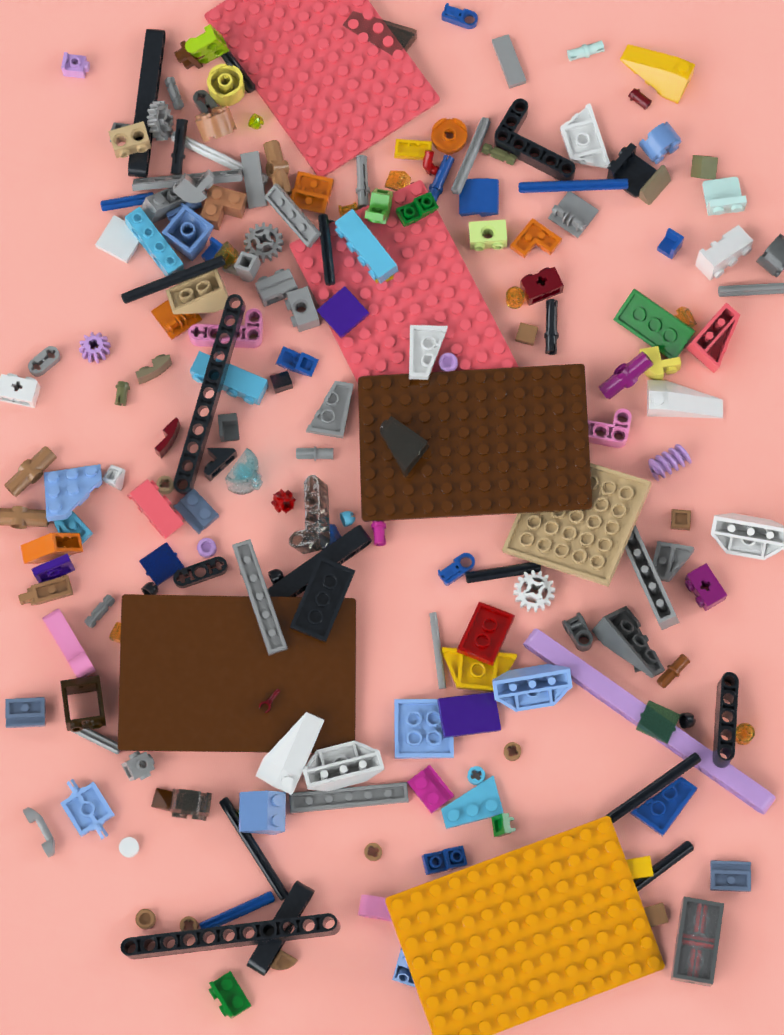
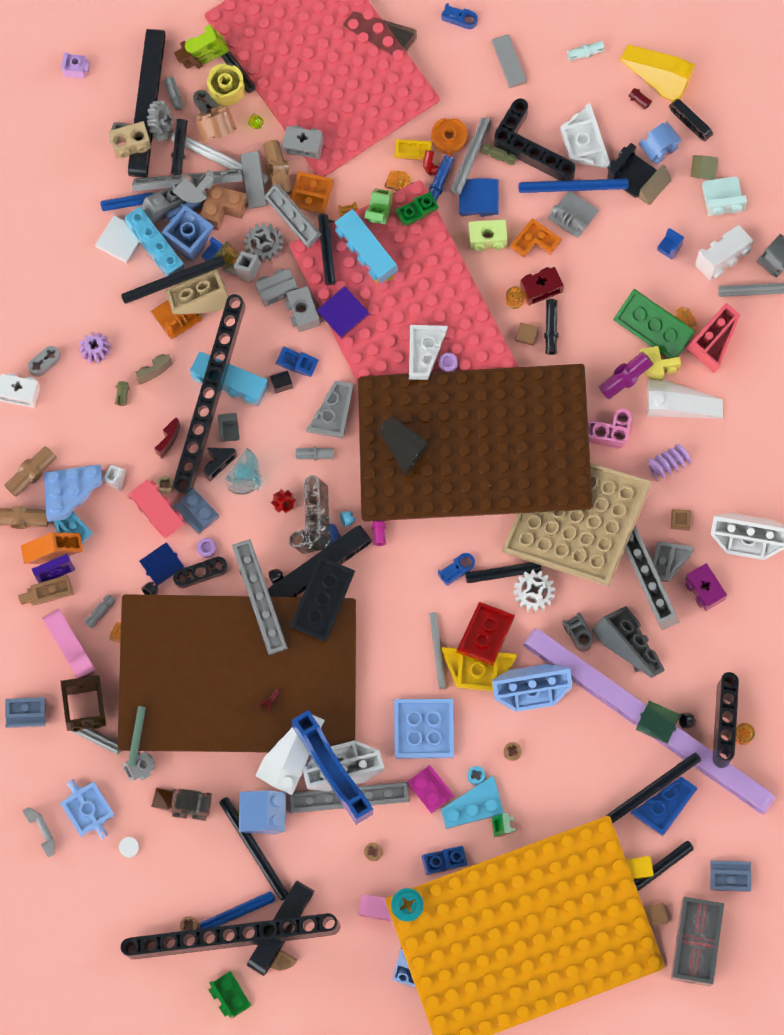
medium nougat tile [135,909,156,930] -> none
bright pink beam [188,308,263,348] -> none
light grey pin [355,155,370,209] -> none
dark purple tile [437,692,501,738] -> none
dark orange axle [656,654,690,688] -> none
none -> sand green bar [128,706,146,766]
none -> light grey brick [282,126,324,159]
none -> blue arch [292,710,374,825]
none -> teal gear [390,888,424,921]
none -> black beam [669,99,713,142]

